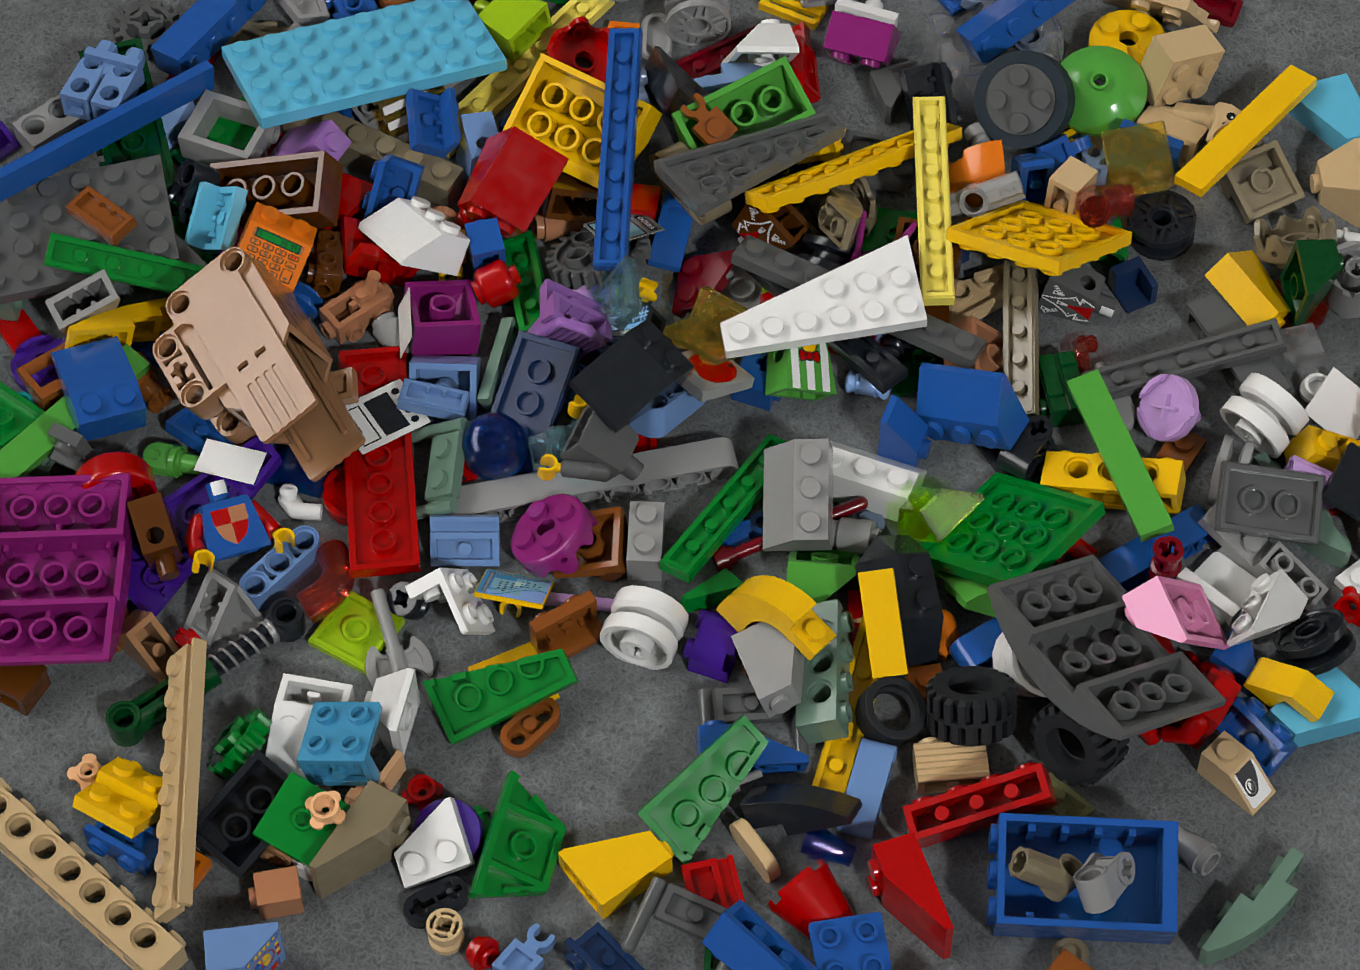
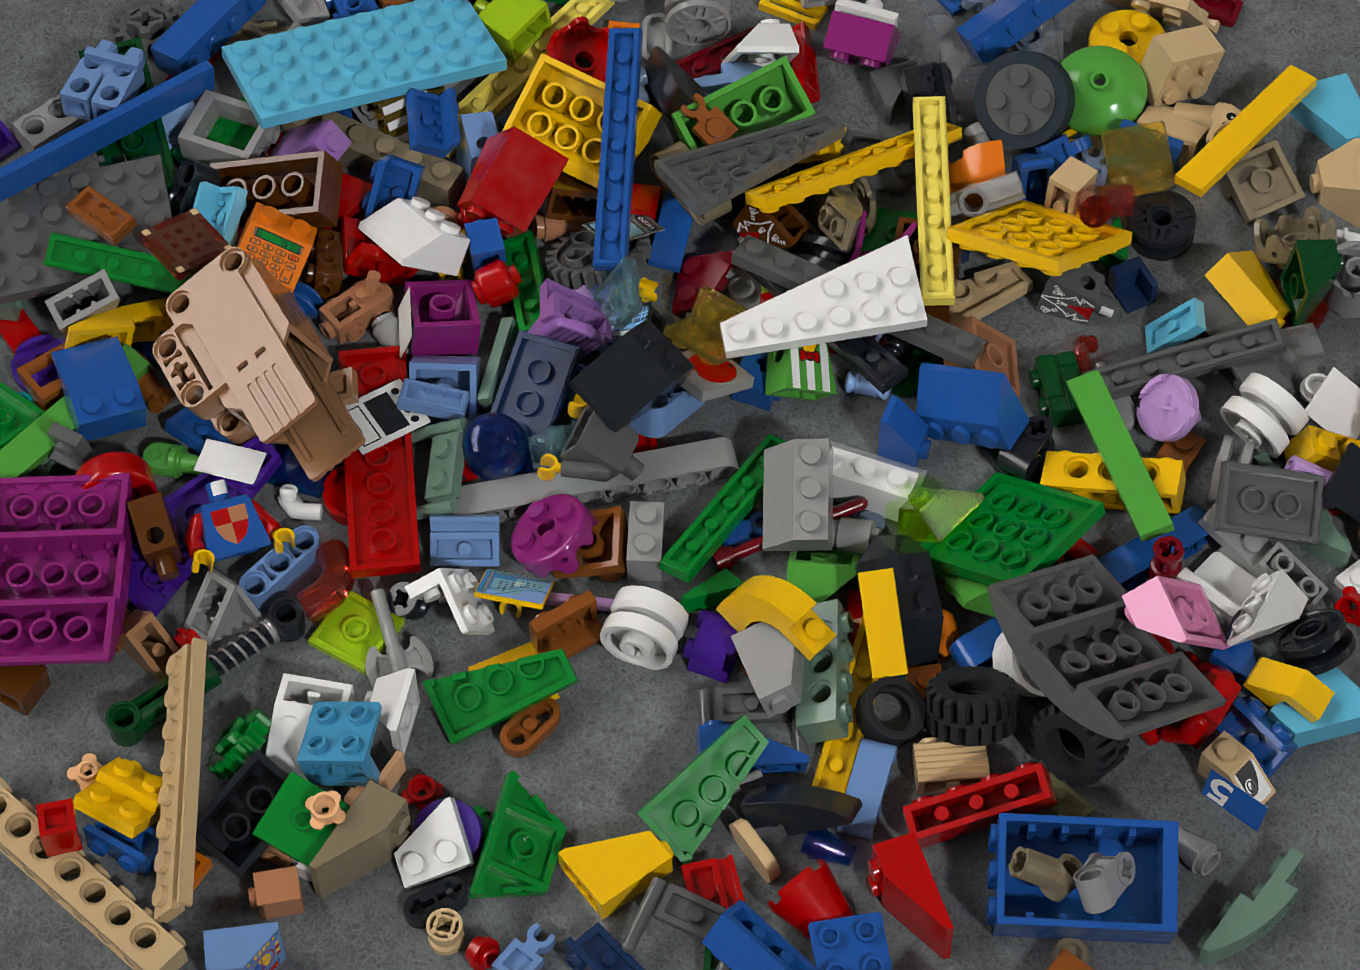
dark tan tile [1003,258,1039,418] -> none
none -> red panel [36,798,83,857]
none -> tile [140,208,232,281]
none -> medium azure plate [1145,297,1206,354]
none -> blue sticker [1201,769,1268,832]

